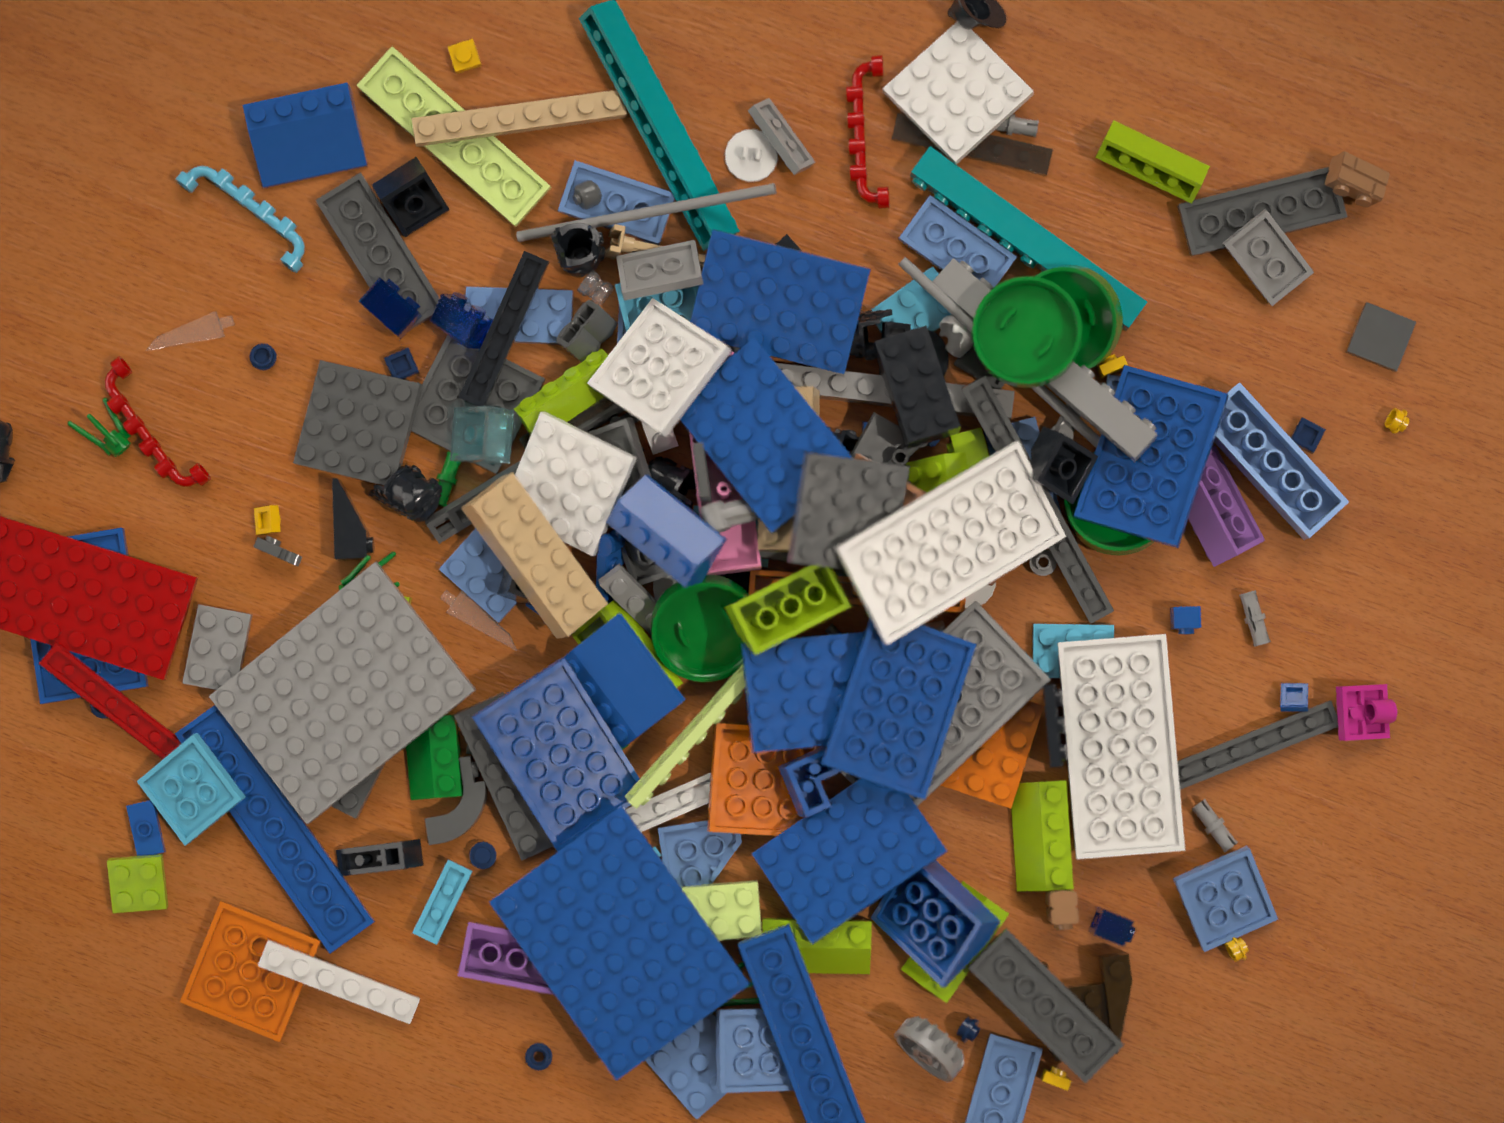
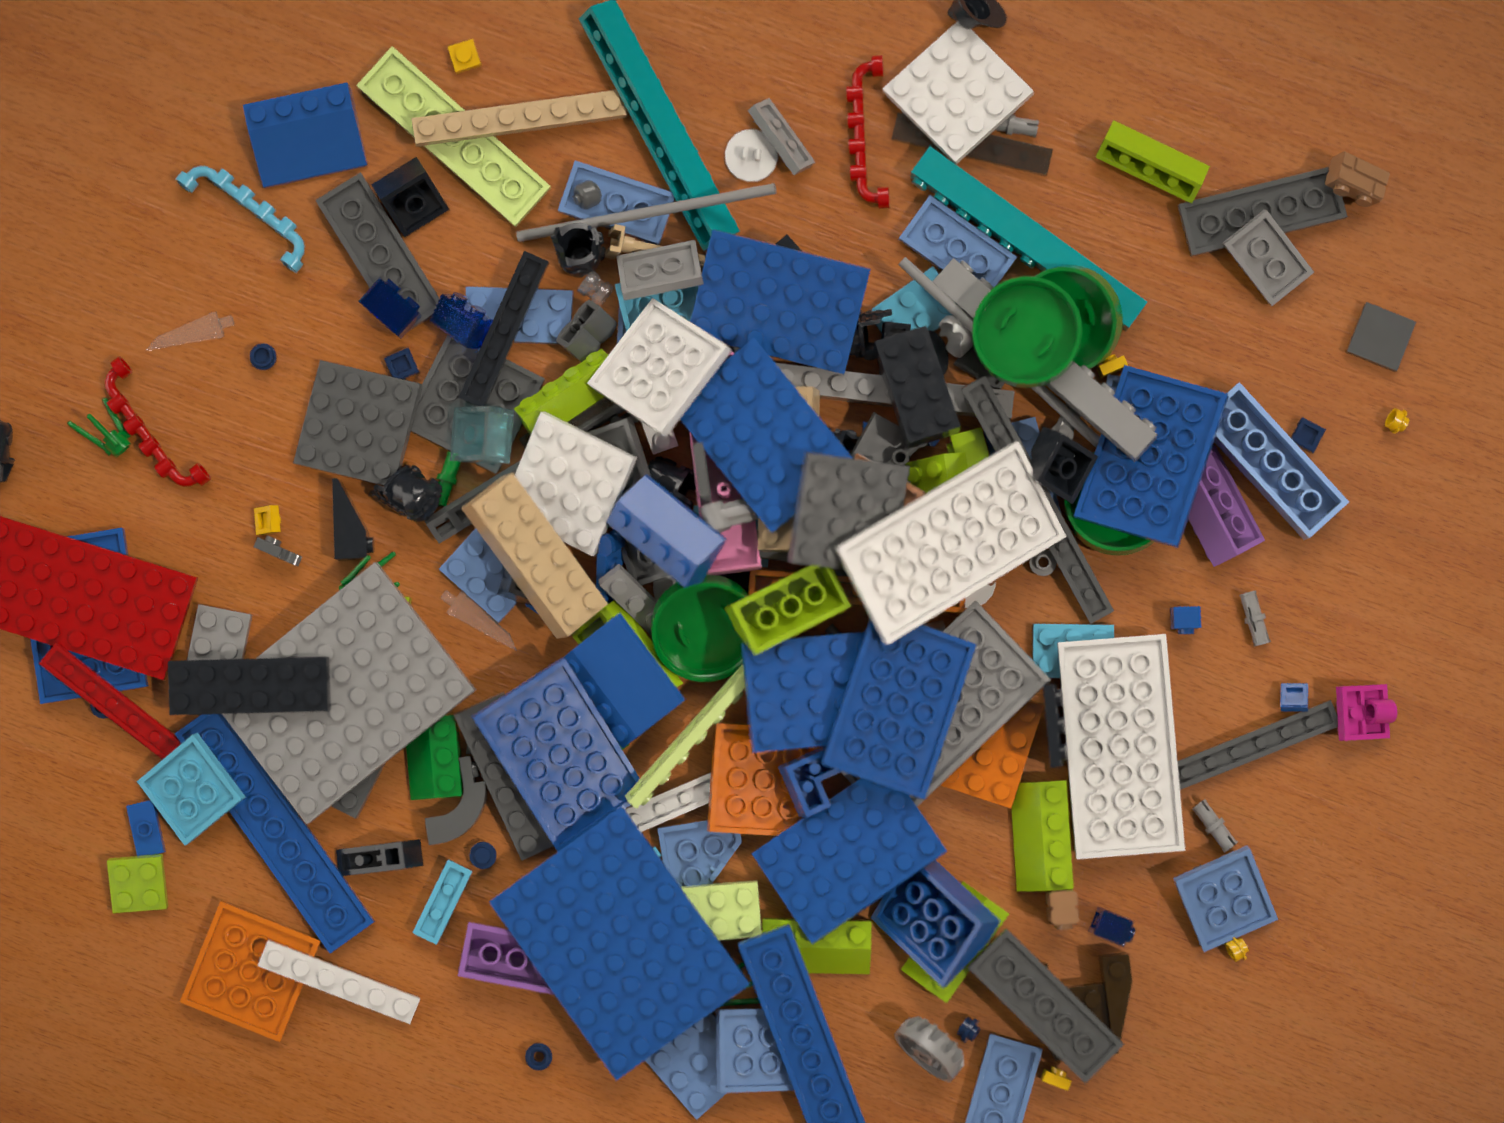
none -> black plate [168,657,331,715]

